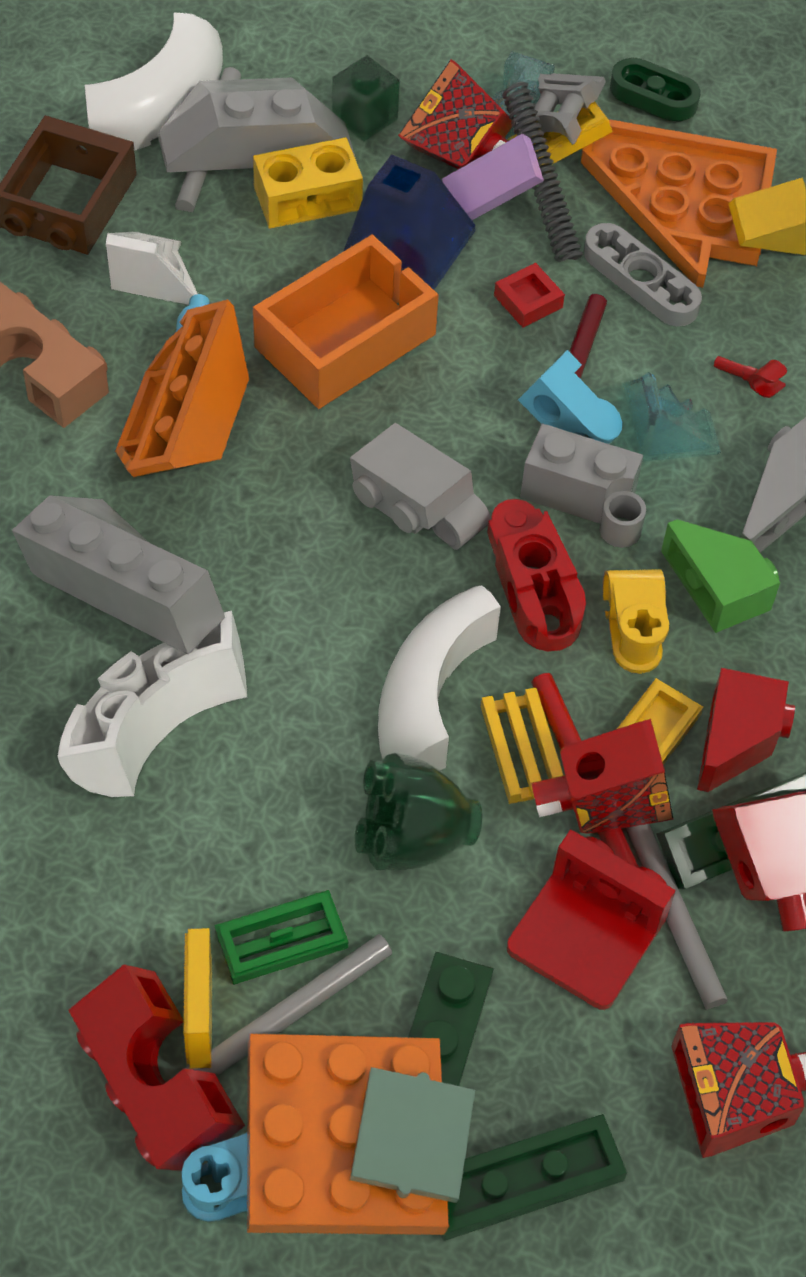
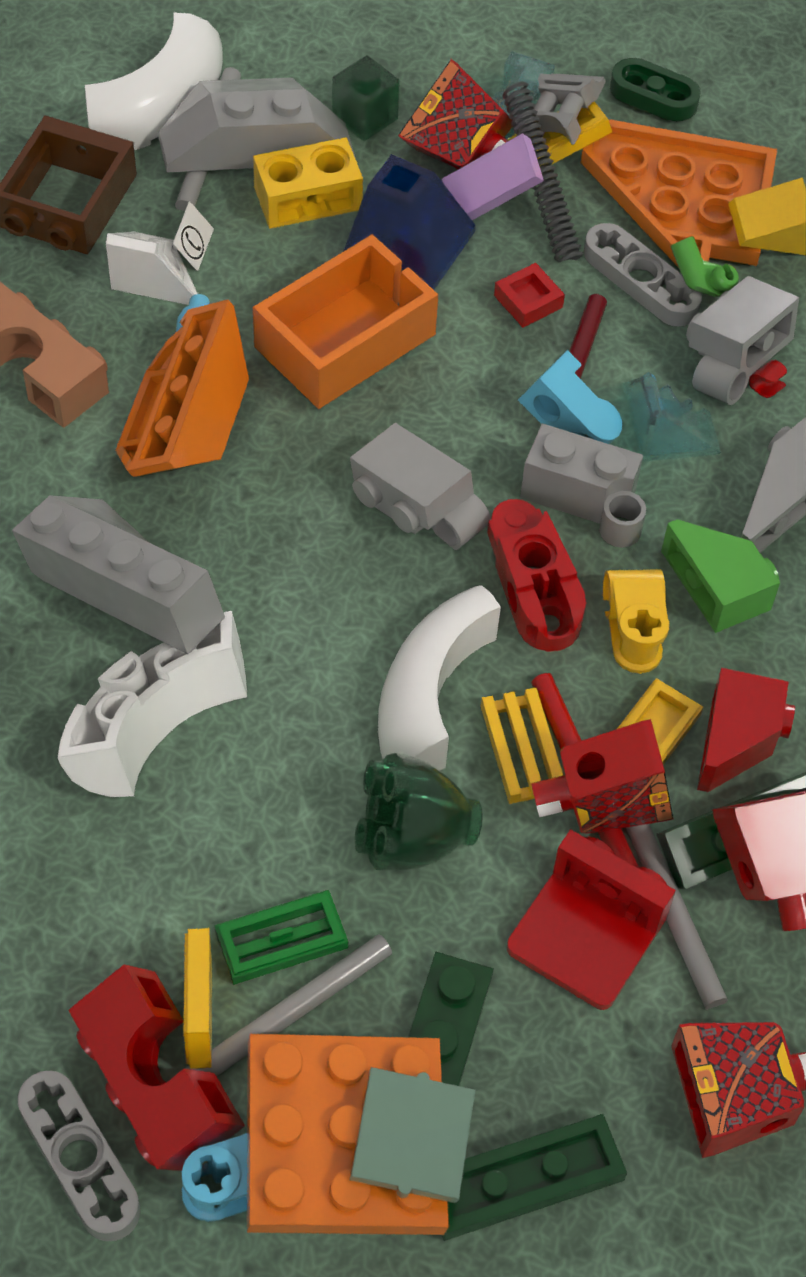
none -> light grey beam [18,1071,140,1241]
none -> white sticker [173,201,214,271]
none -> bright green arm [670,236,739,297]
none -> light grey hinge [686,276,799,405]

